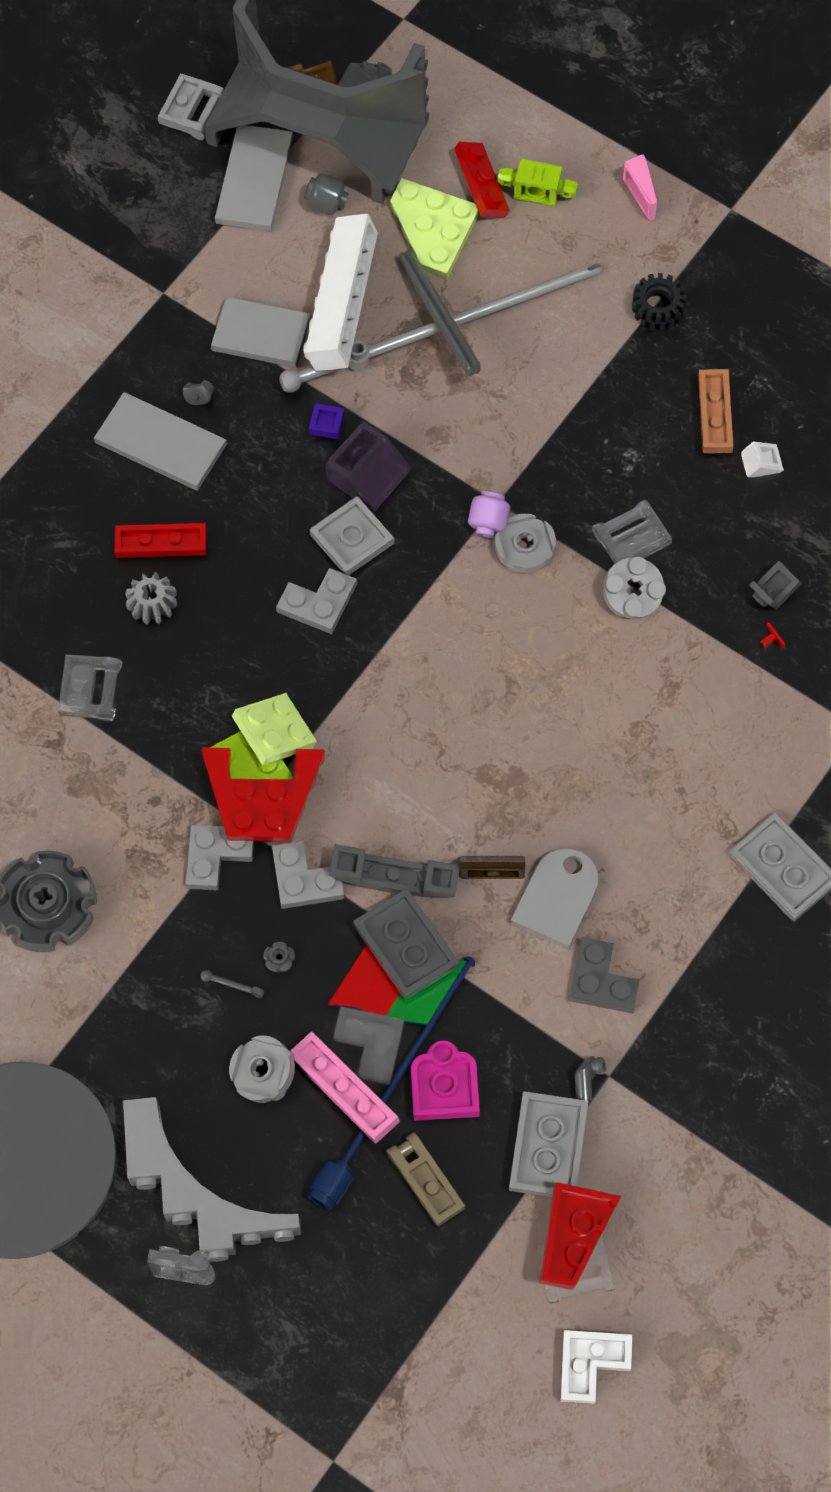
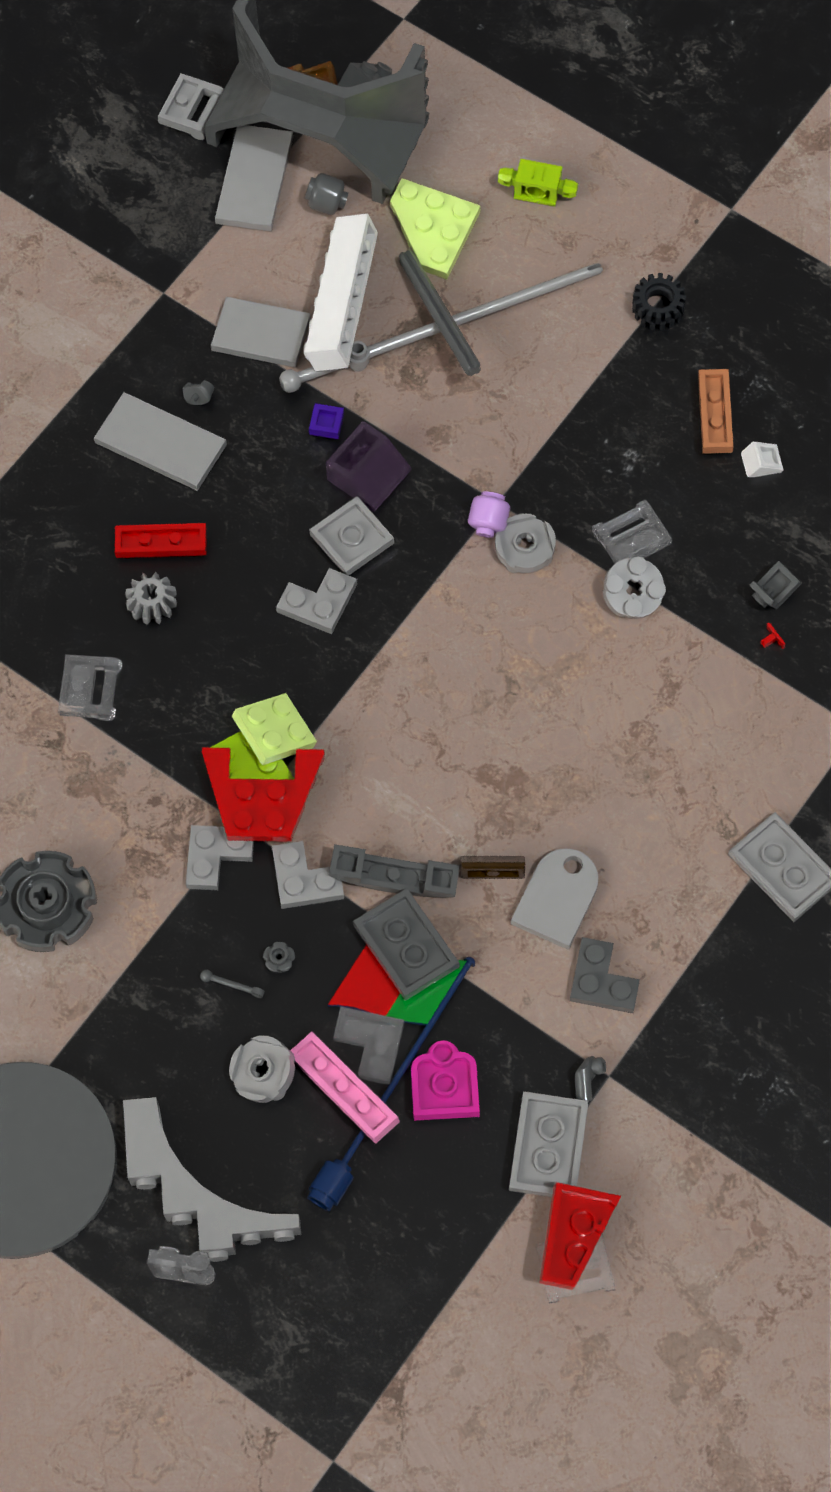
dark tan plate [386,1132,465,1227] -> none
red plate [454,141,510,218] -> none
white plate [561,1330,632,1404] -> none
bright pink slope [623,154,657,221] -> none

